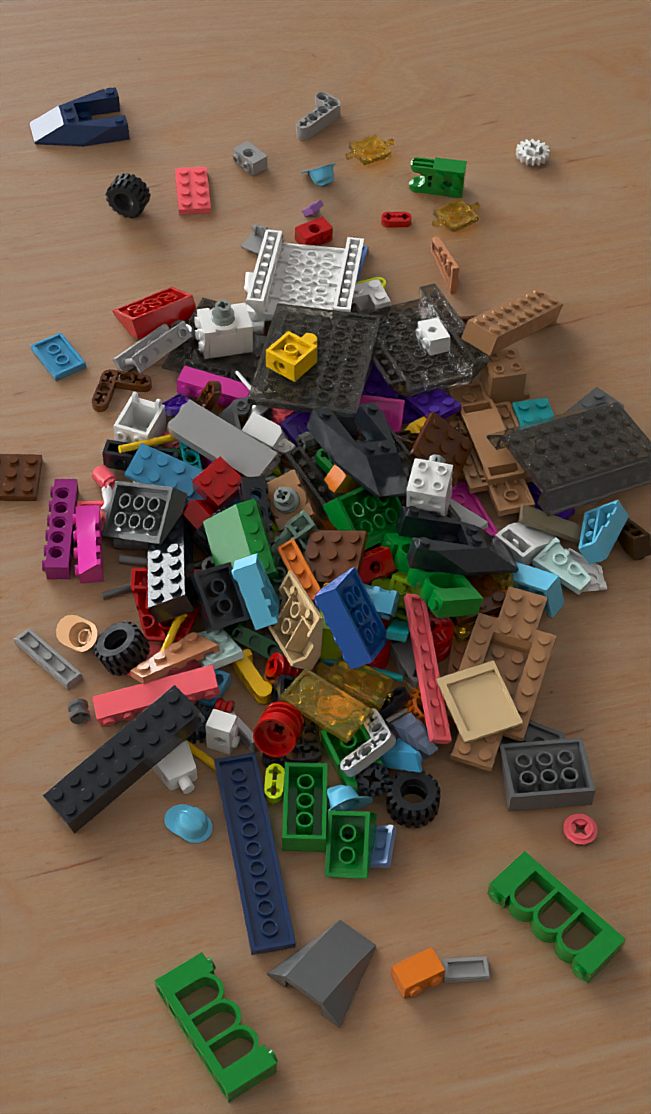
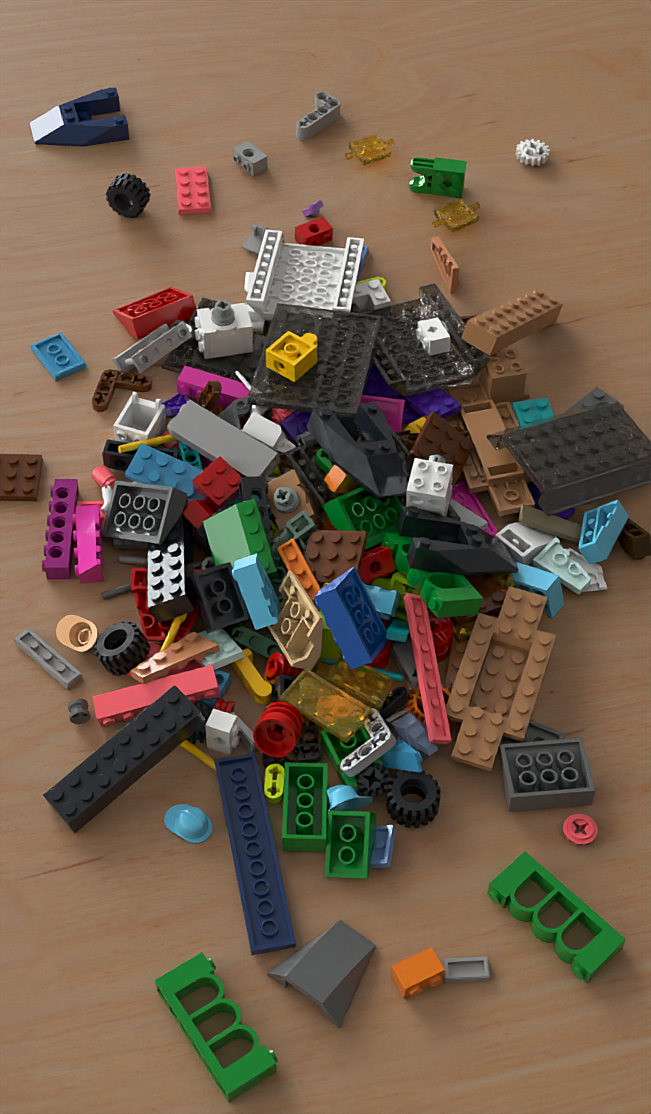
white torso [152,741,197,794] -> none
medium azure piece [300,163,336,186] -> none
red beam [381,212,412,228] -> none
tan piece [436,660,523,744] -> none

